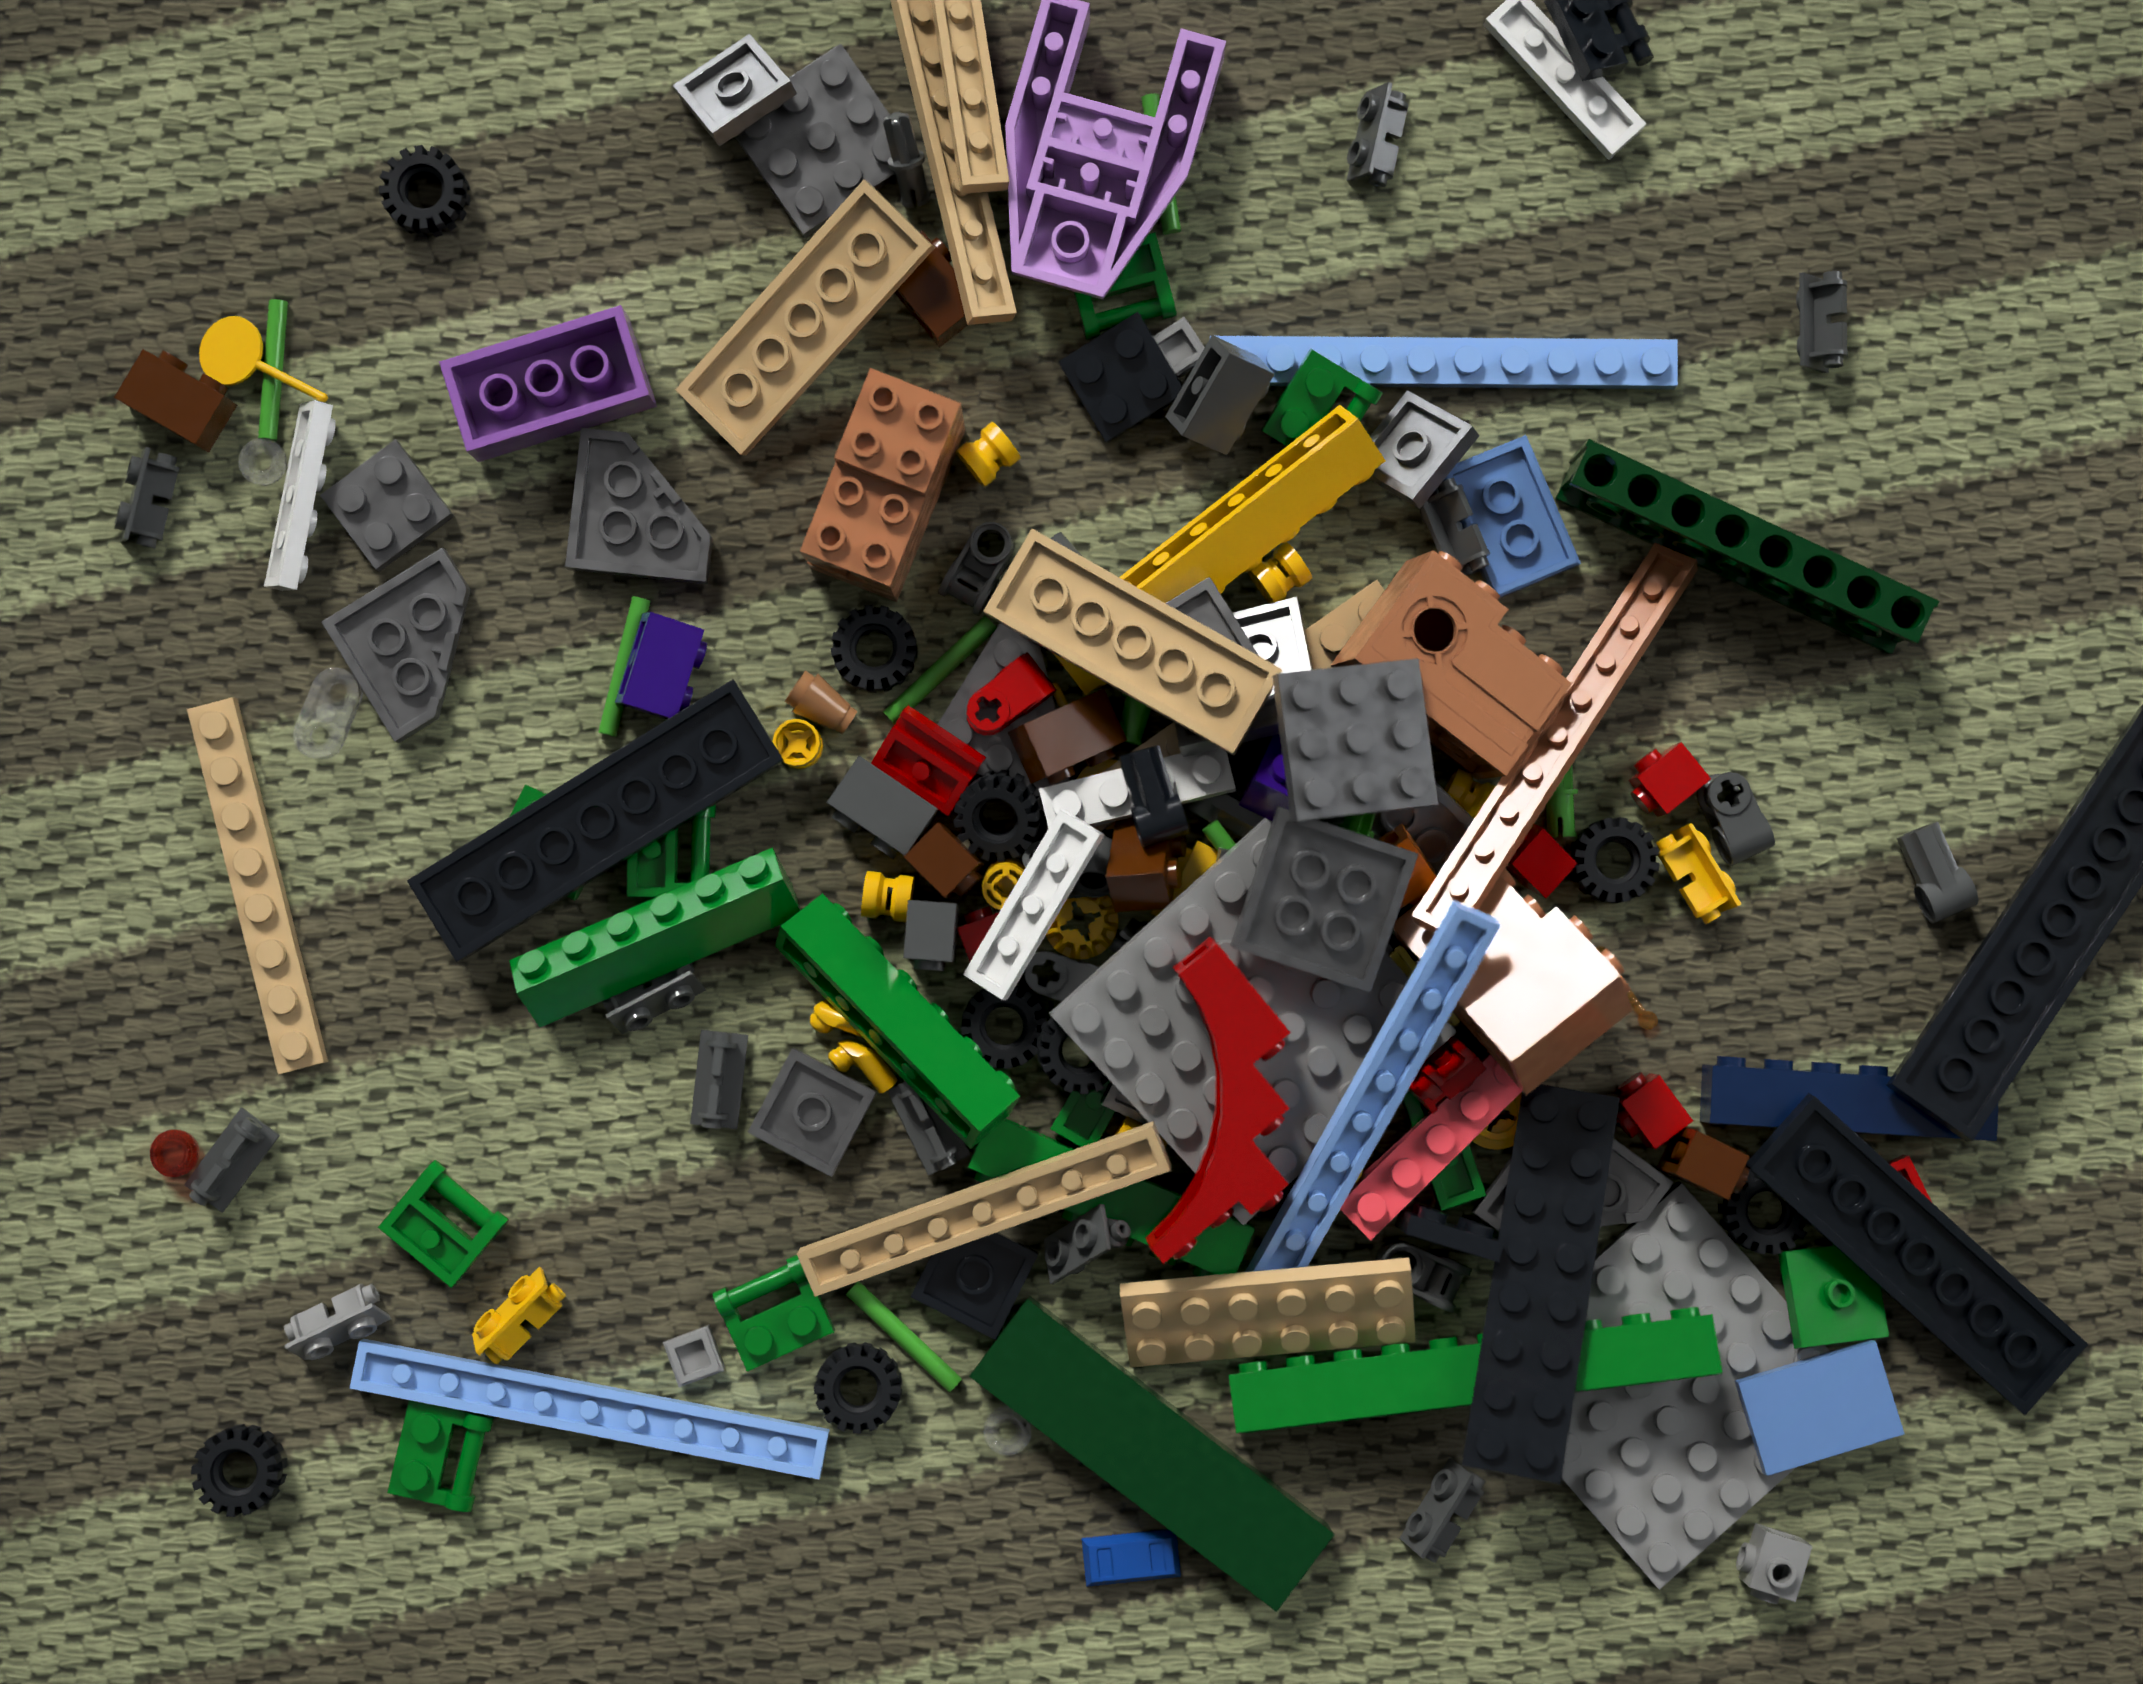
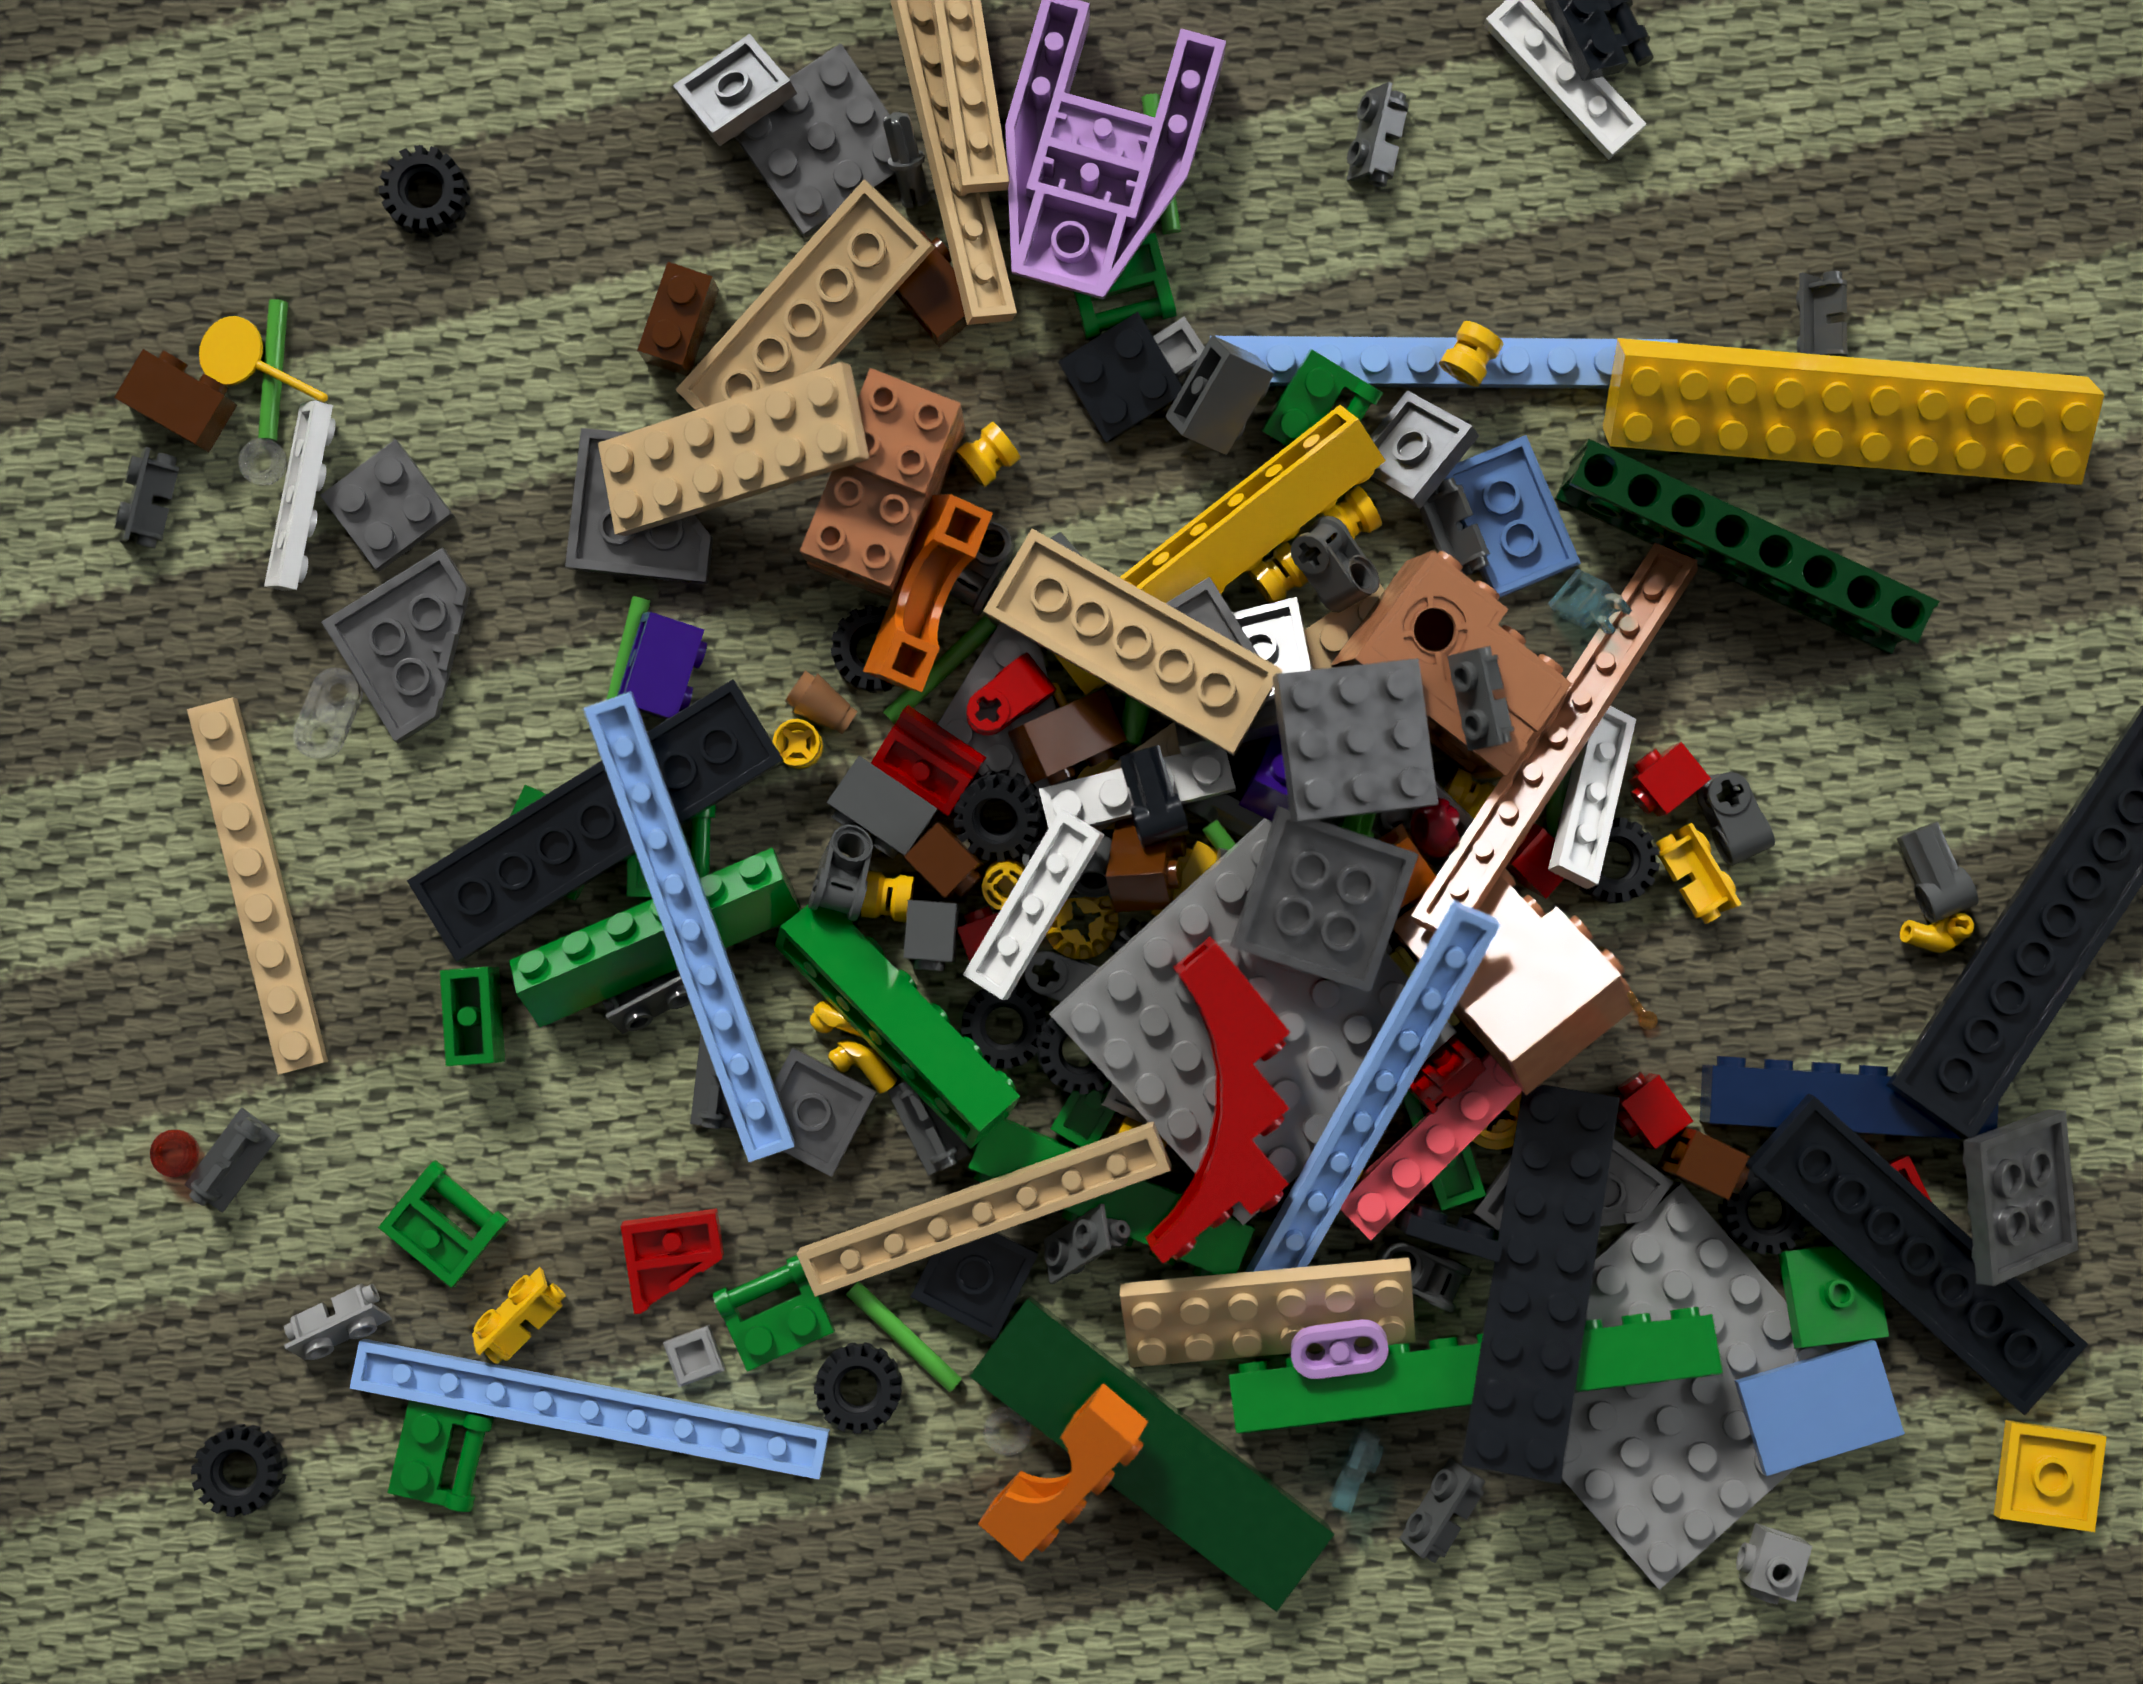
medium lavender brick [439,305,657,462] -> none
blue tile [1081,1529,1181,1587] -> none
none -> green brick [440,967,505,1066]
none -> light blue plate [584,691,795,1162]
none -> tan plate [598,362,869,536]
none -> red wing [621,1208,724,1314]
none -> reddish brown brick [637,262,719,376]
none -> dark grey piece [808,825,873,922]
none -> orange arch [863,494,993,692]
none -> orange arch [978,1383,1148,1562]
none -> dark grey piece [1291,516,1380,613]
none -> lavender plate [1291,1319,1388,1379]
none -> yellow wheel [1318,486,1382,540]
none -> clear light blue plate [1329,1424,1383,1513]
none -> dark red plate [1411,798,1460,857]
none -> yellow wheel [1439,321,1504,387]
none -> dark grey hinge [1447,646,1514,751]
none -> clear light blue plate [1548,569,1632,634]
none -> white plate [1548,706,1636,889]
none -> yellow brick [1603,338,2105,485]
none -> yellow arm [1900,913,1974,953]
none -> flat silver plate [1963,1109,2078,1286]
none -> yellow plate [1994,1420,2107,1532]

